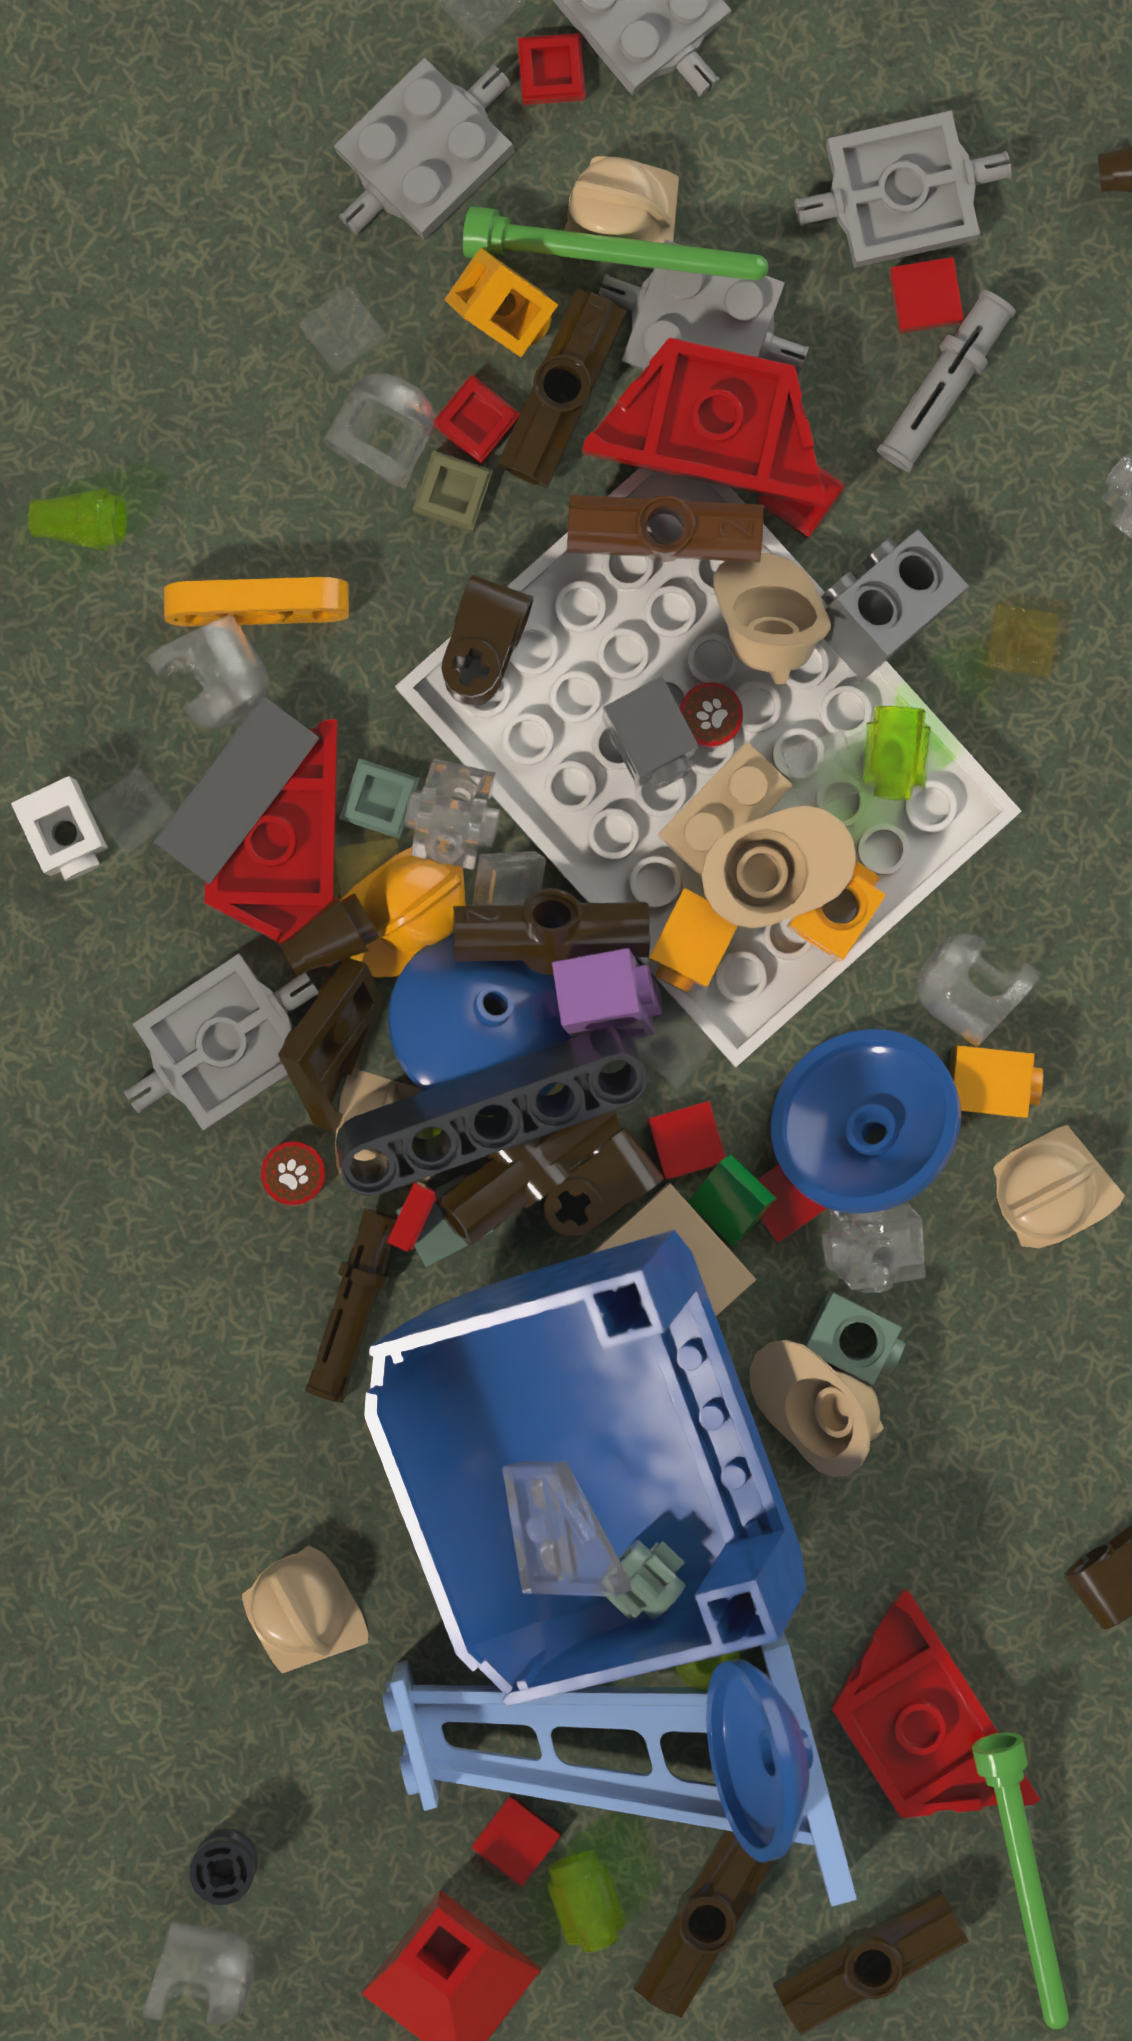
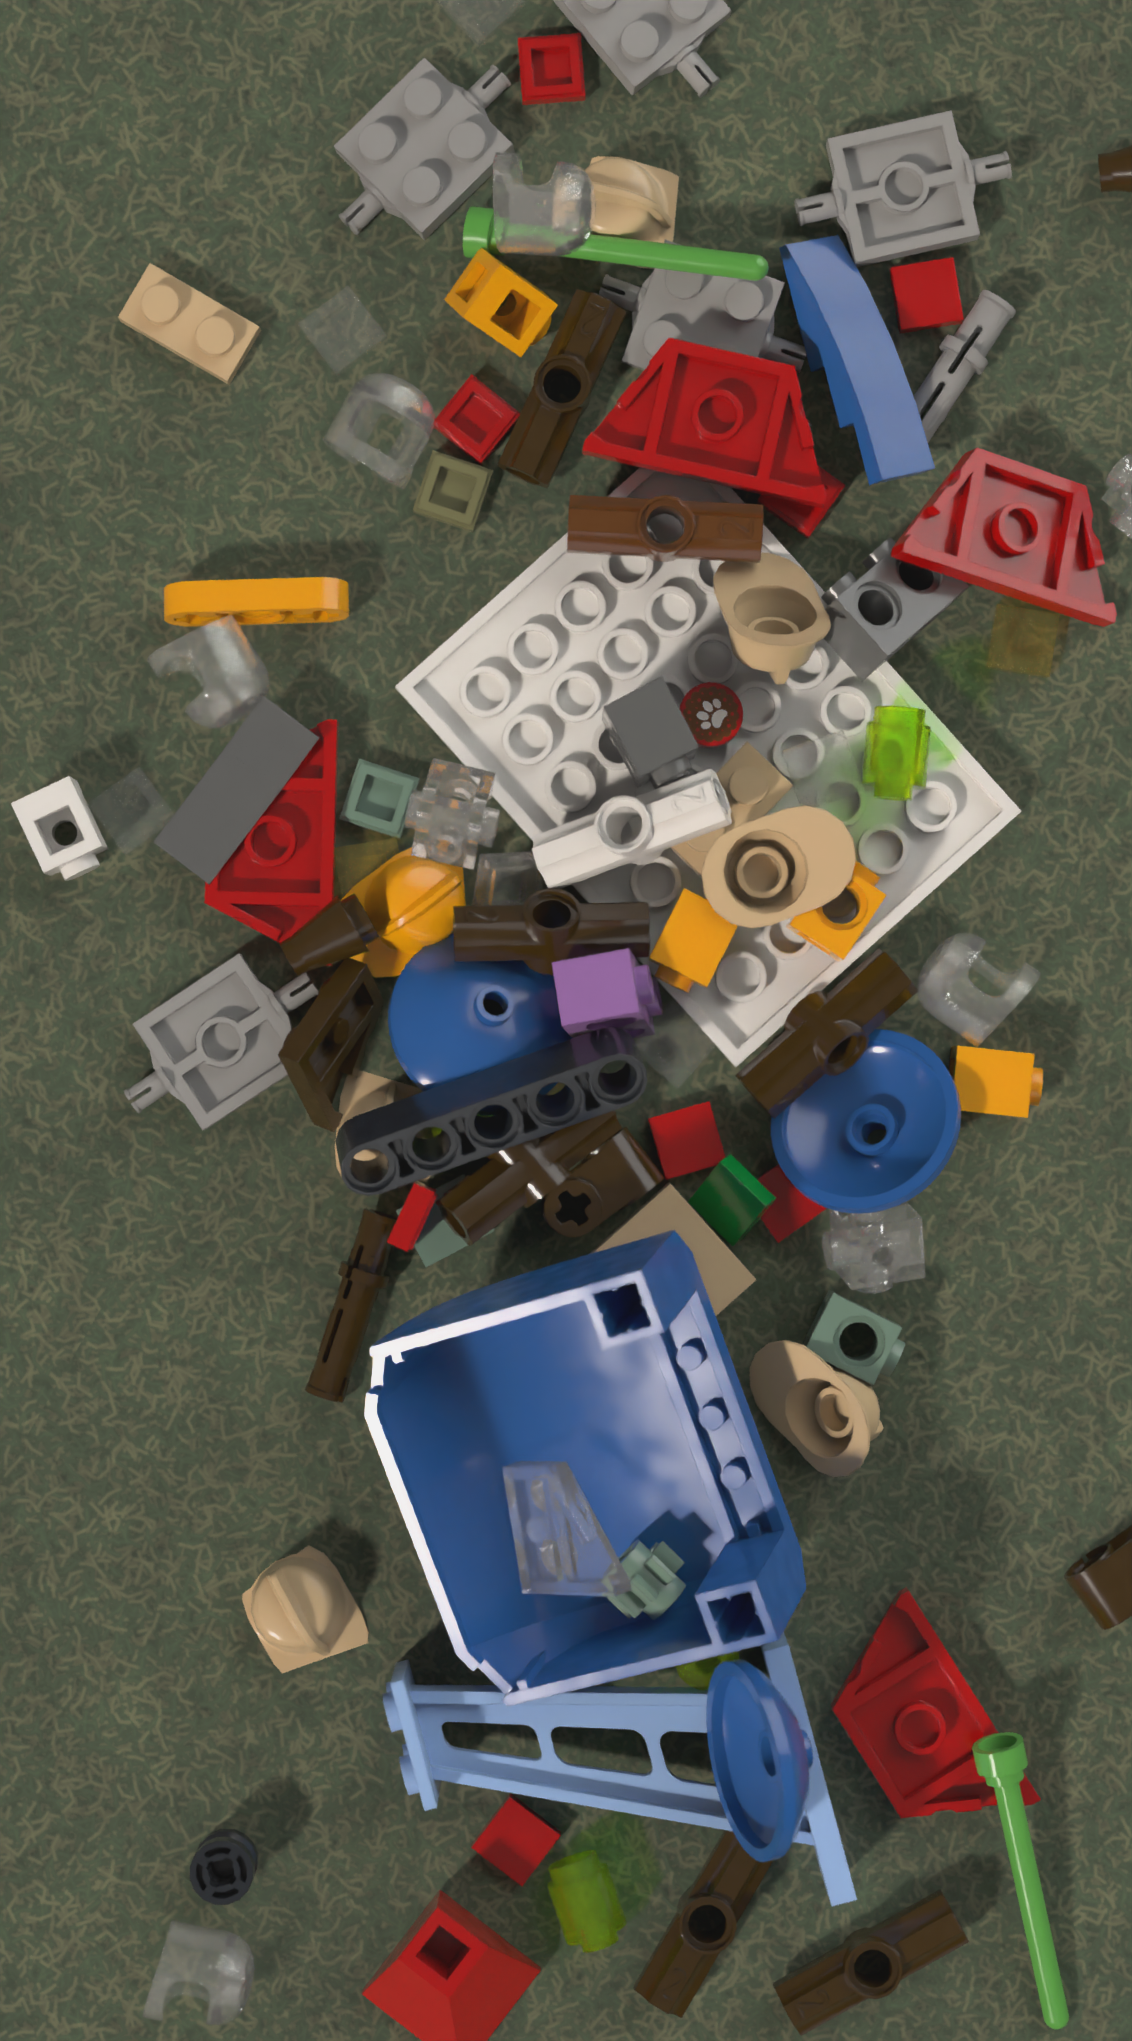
clear neon green cone [28,488,127,552] -> none
tile [261,1141,326,1205] -> none
dark brown piece [441,575,534,706] -> none
tan piece [993,1125,1125,1248] -> none
none -> tan plate [118,263,261,385]
none -> clear helmet [493,152,596,256]
none -> white piece [532,769,732,889]
none -> dark brown piece [735,948,918,1119]
none -> slope [779,235,935,485]
none -> wing [891,447,1117,627]

